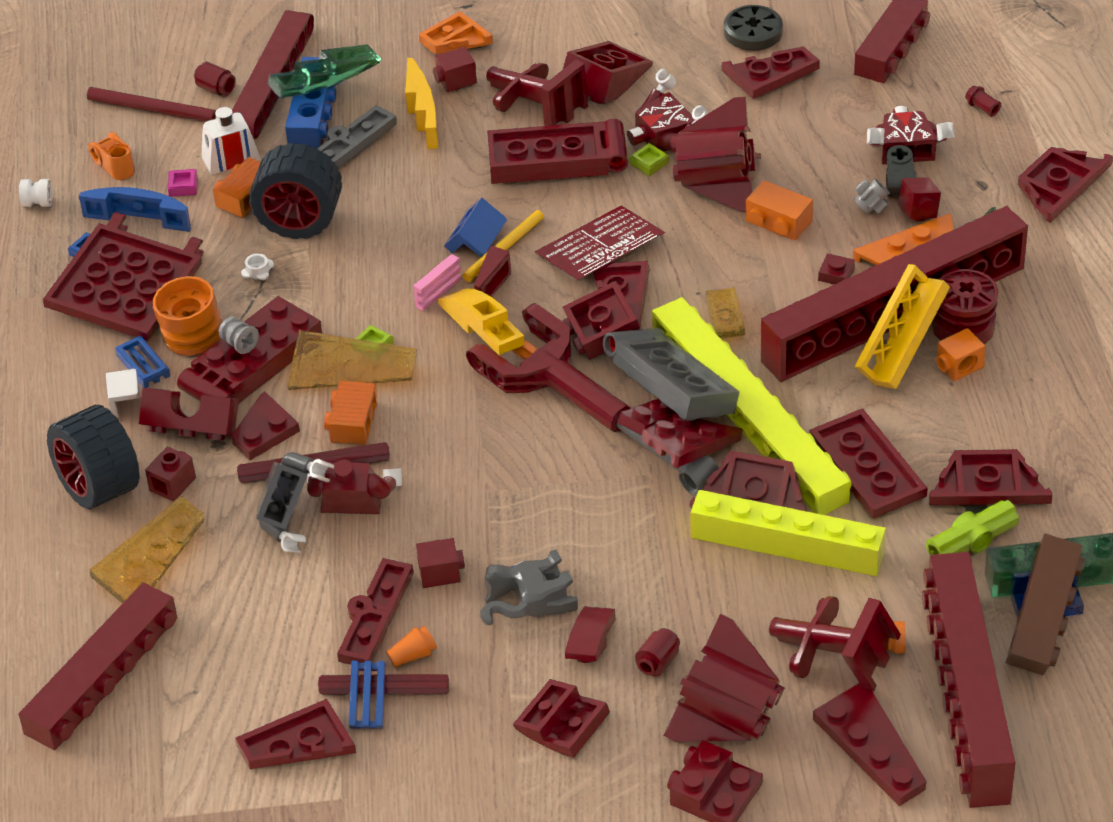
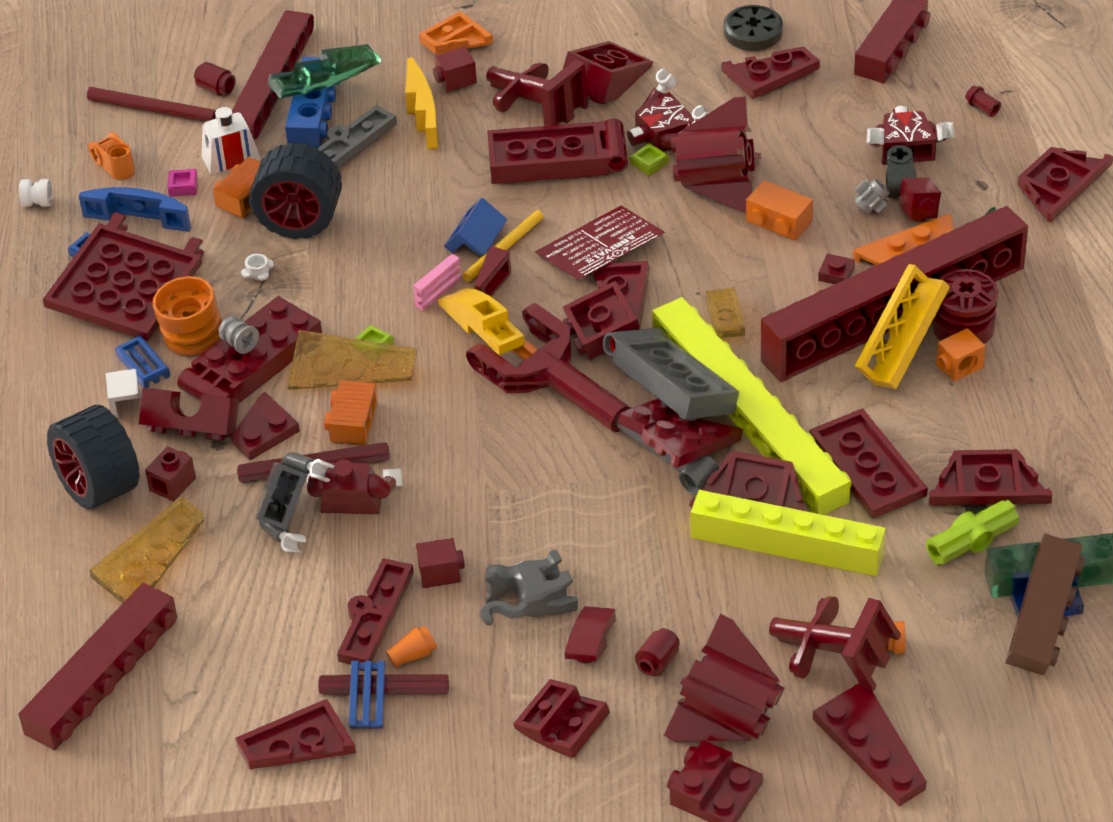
dark red brick [922,552,1016,808] -> none

